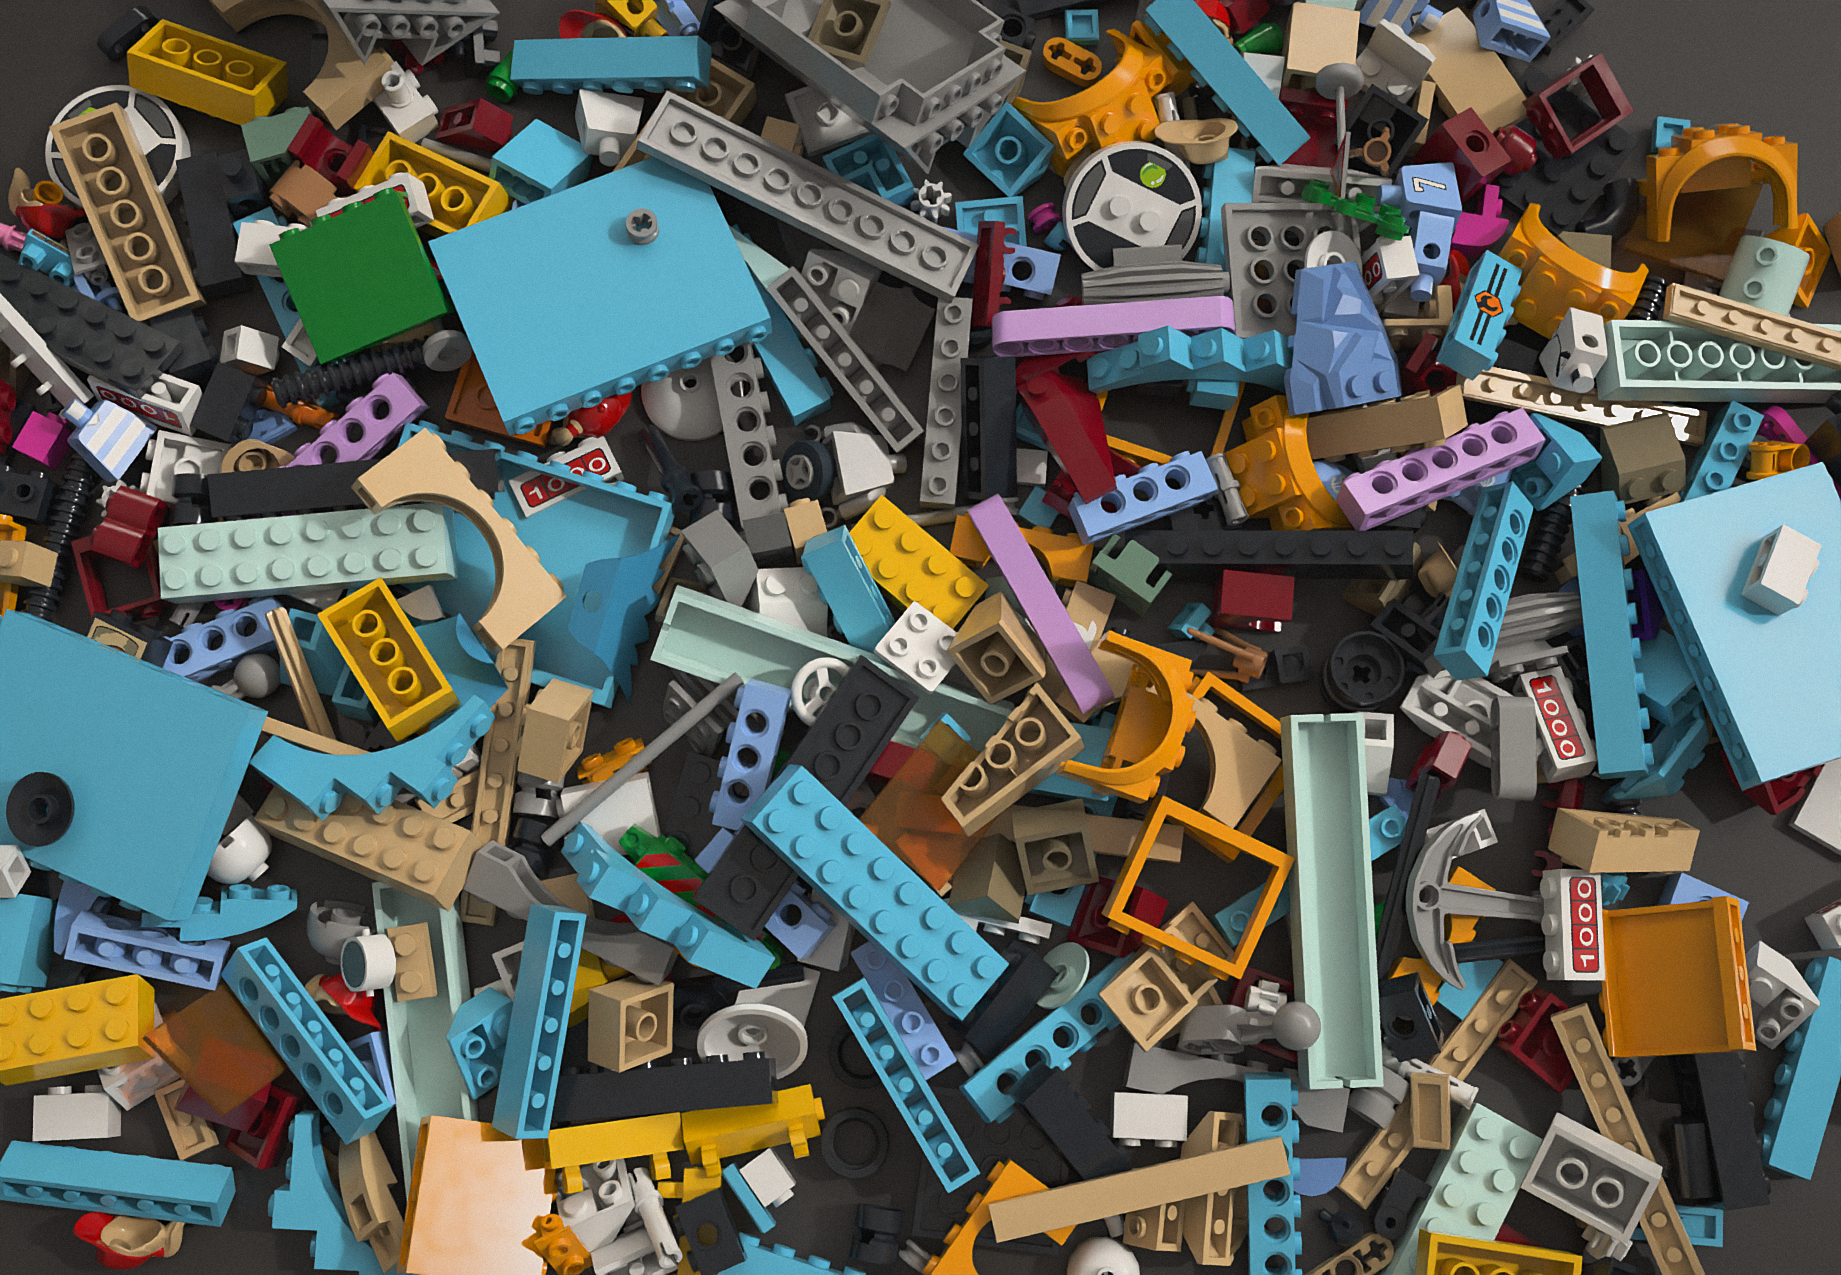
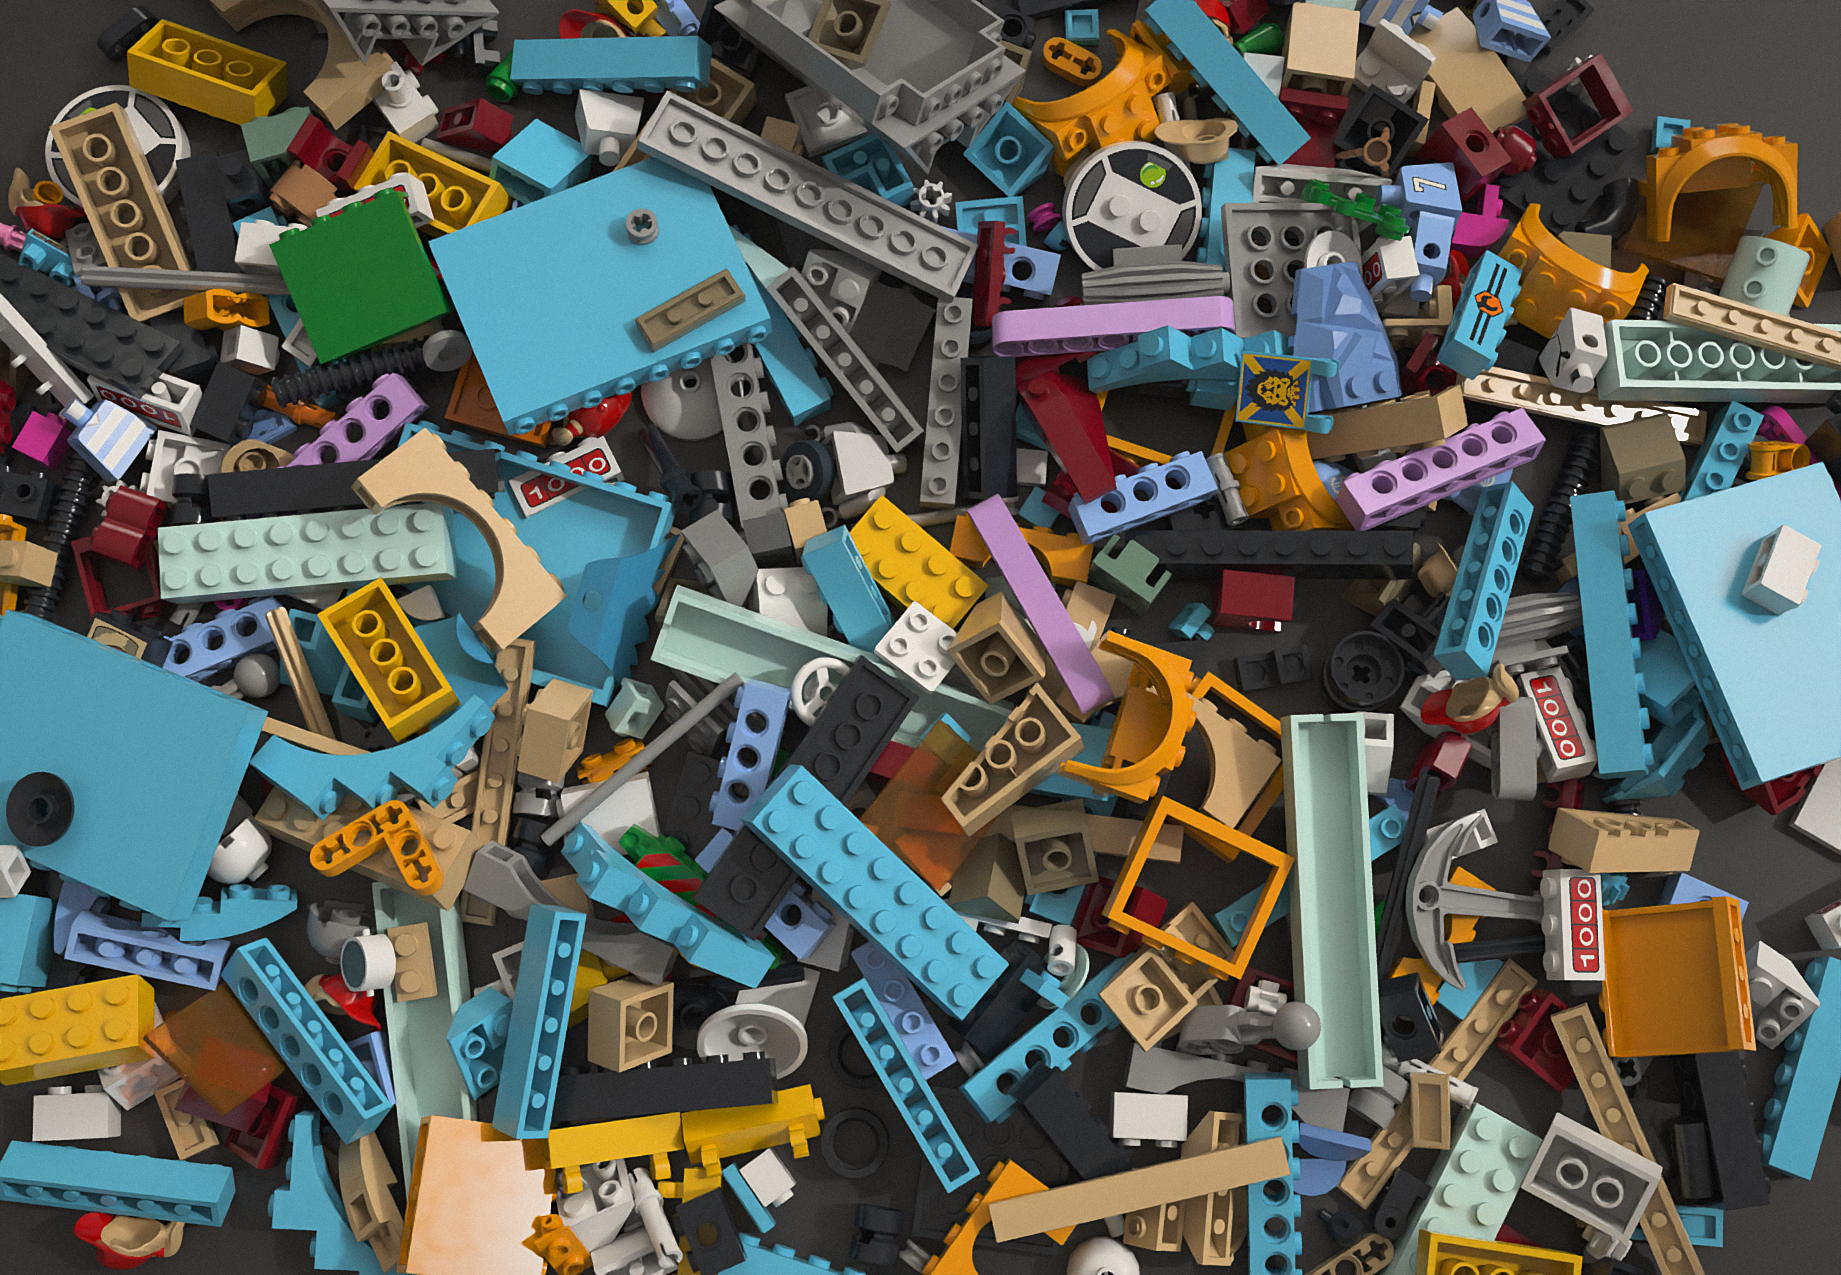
medium nougat plant [1187,626,1268,683] -> none
light grey piece [1315,63,1363,199] -> none
medium azure slope [1510,413,1602,511] -> none
none -> light grey axle [80,266,291,296]
none -> light orange brick [183,289,270,331]
none -> light orange beam [309,800,444,896]
none -> light aqua brick [605,677,665,739]
none -> dark tan tile [635,268,746,352]
none -> medium azure plate [1019,968,1070,1010]
none -> white piece [1047,924,1077,976]
none -> flag [1235,350,1340,434]
none -> medium blue tile [1299,1123,1371,1161]
none -> tan hair [1420,663,1519,735]

